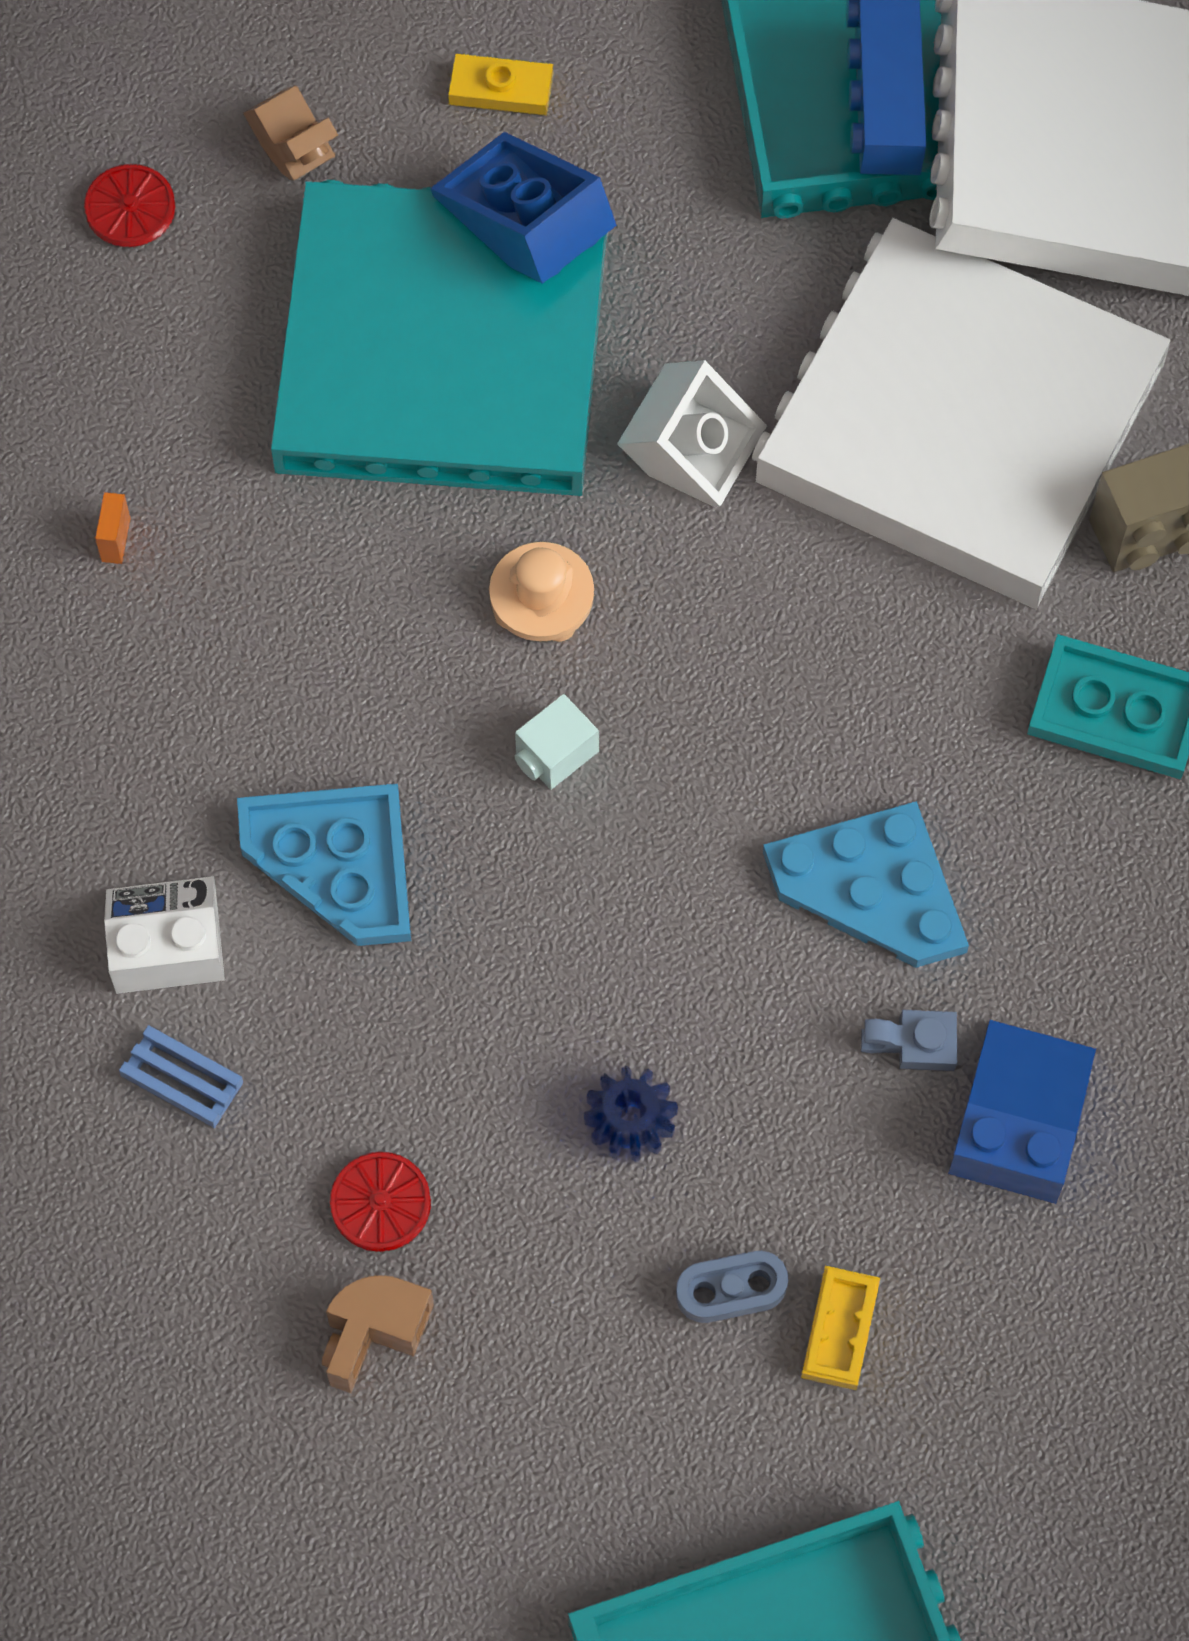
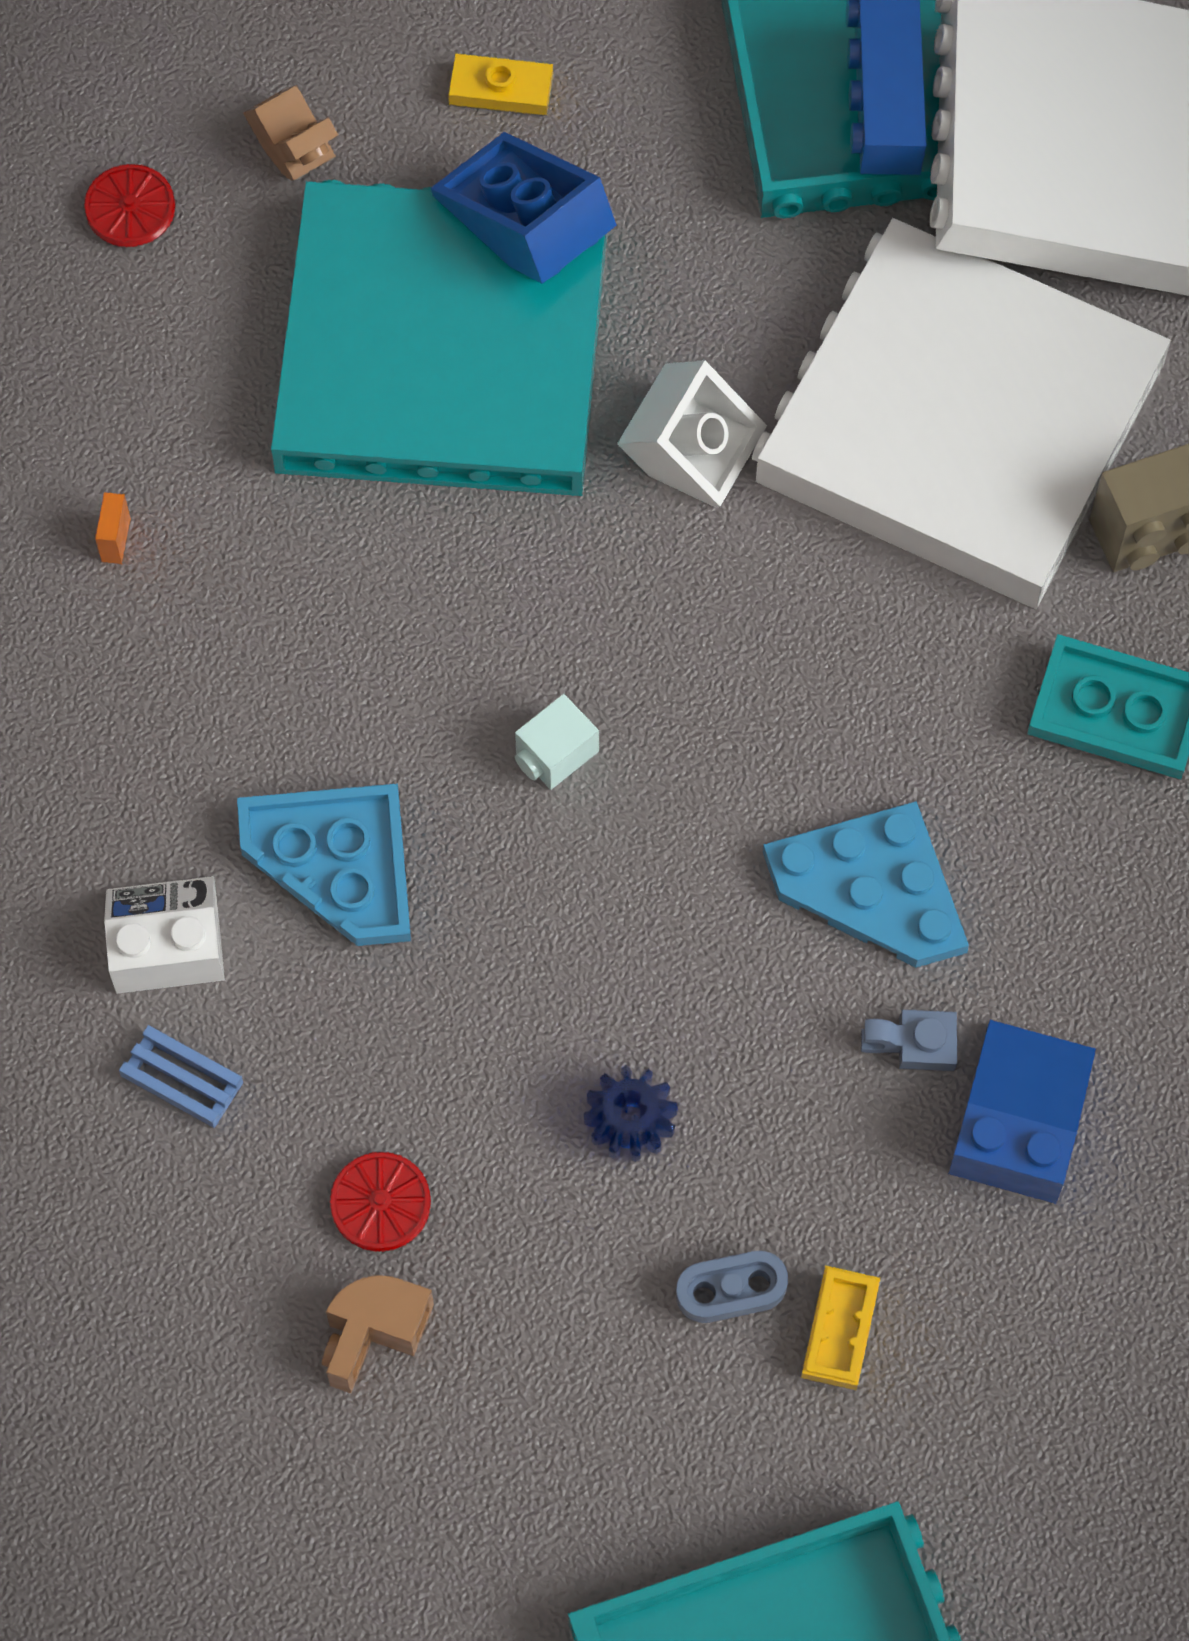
light nougat plate [489,542,594,642] -> none

